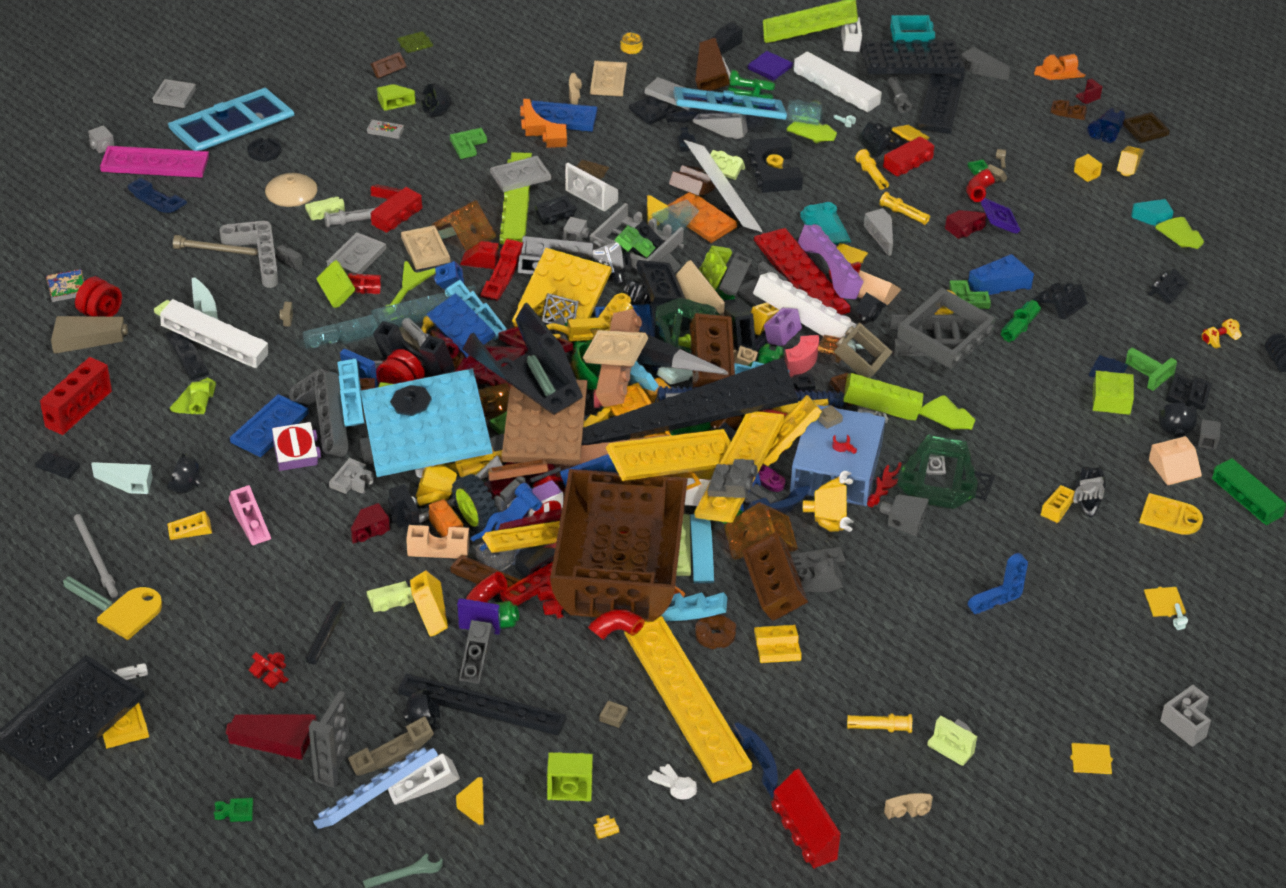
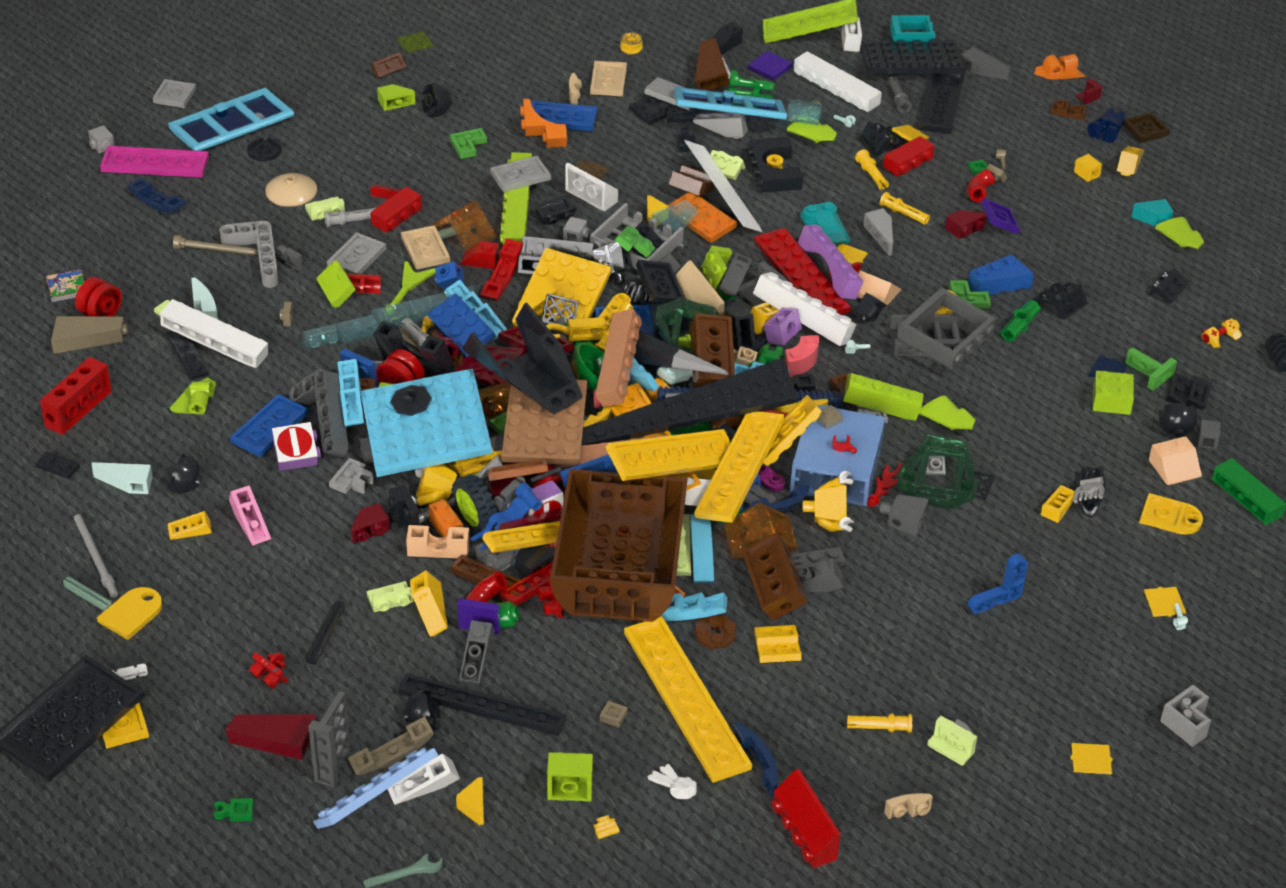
light grey tile [367,120,404,139] -> none
sand green axle [526,355,556,397] -> none
tan plate [583,330,648,366] -> none
red cylinder [588,609,645,640] -> none
dark grey plate [707,459,758,498] -> none
clear orange bracket [818,334,841,363] -> none
dark tan window [834,323,892,378] -> none

